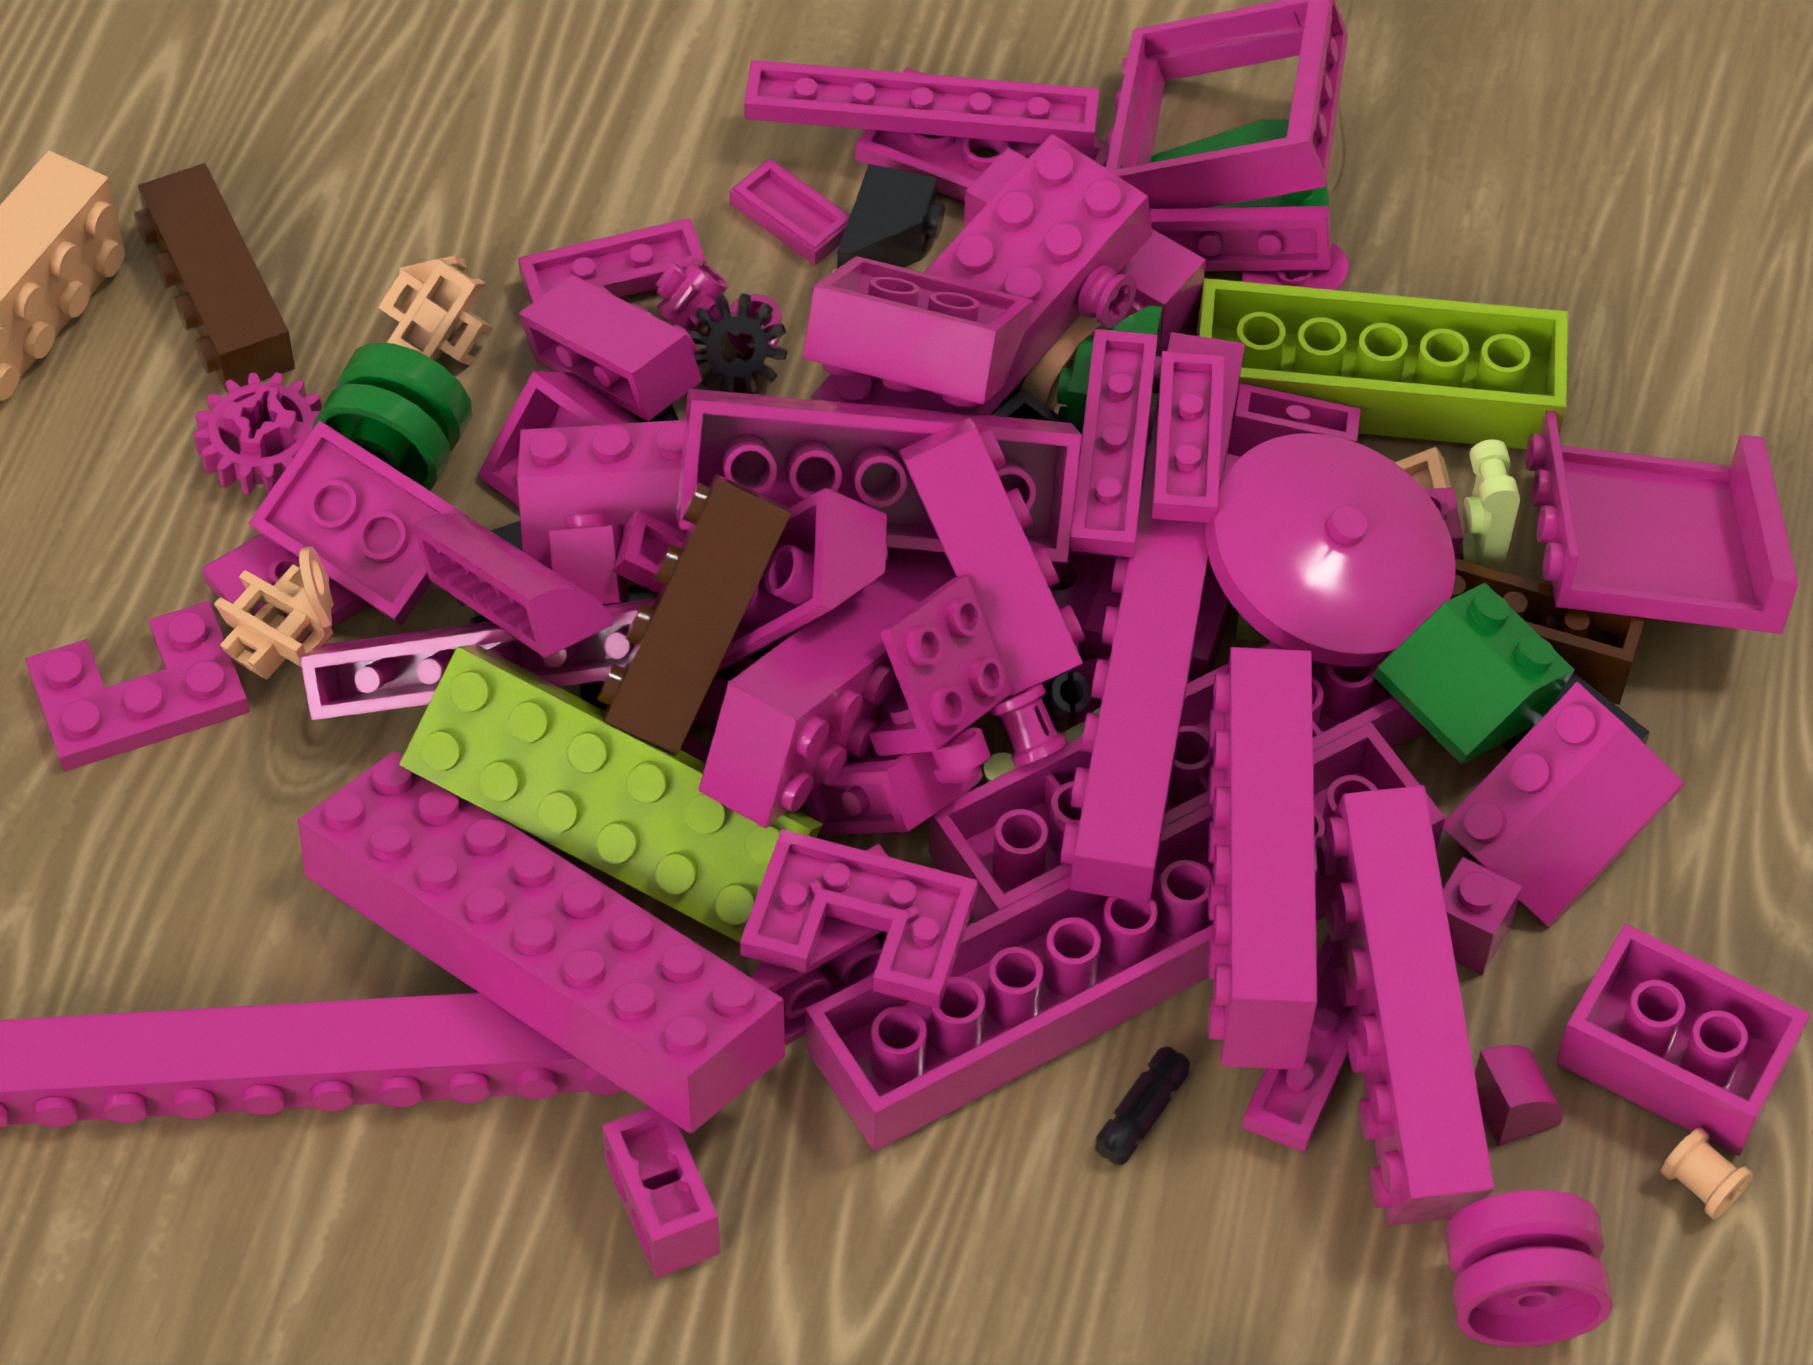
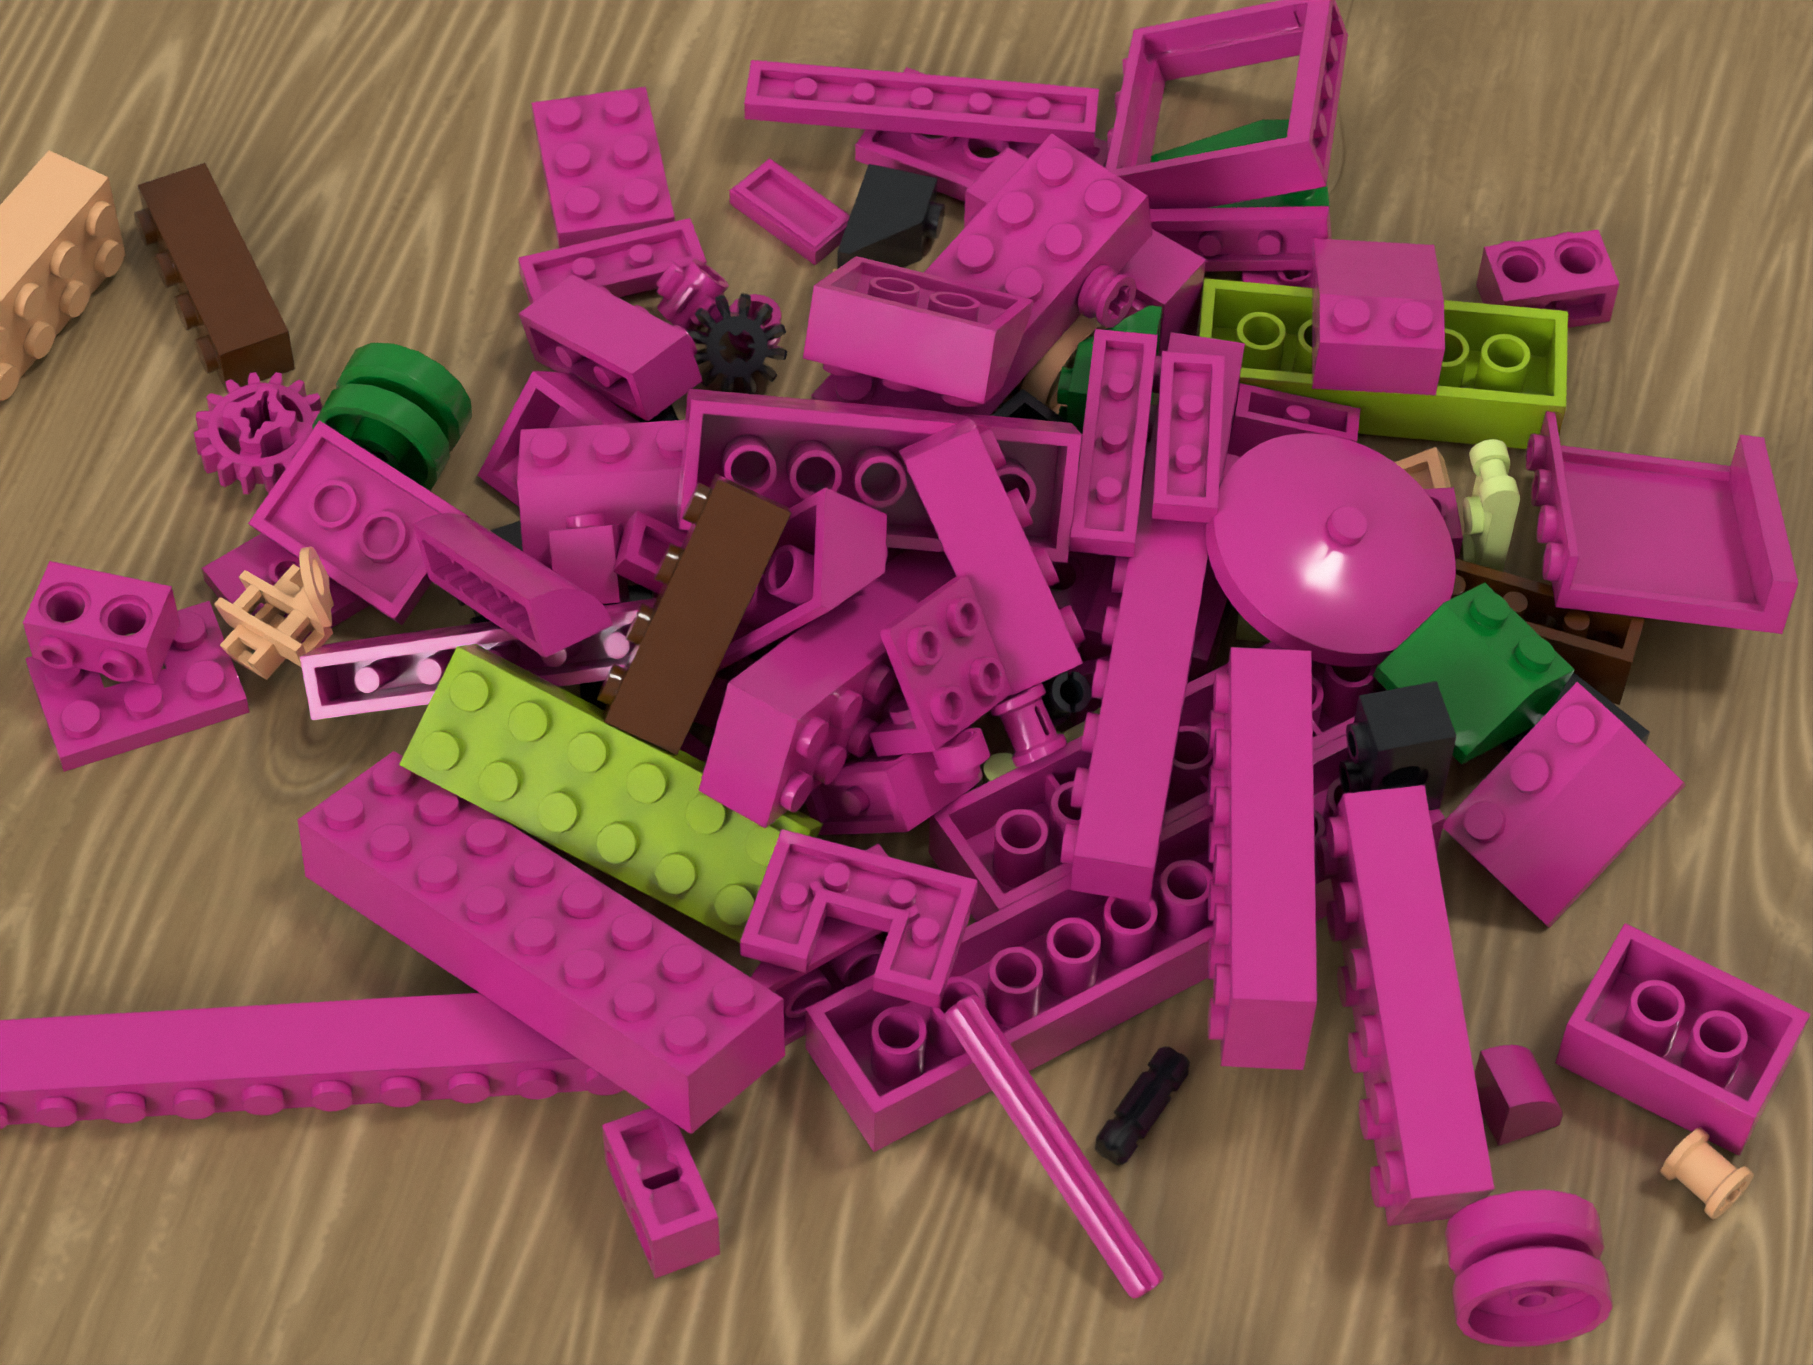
light nougat piece [378,255,494,366] -> none
dark pink plate [1242,931,1356,1153] -> none
dark pink brick [1443,857,1522,975] -> none
none -> dark pink brick [23,561,180,684]
none -> dark pink plate [532,87,675,248]
none -> dark pink axle [945,994,1164,1298]
none -> dark pink slope [1312,238,1445,395]
none -> black brick [1339,681,1457,810]
none -> dark pink brick [1476,229,1619,328]

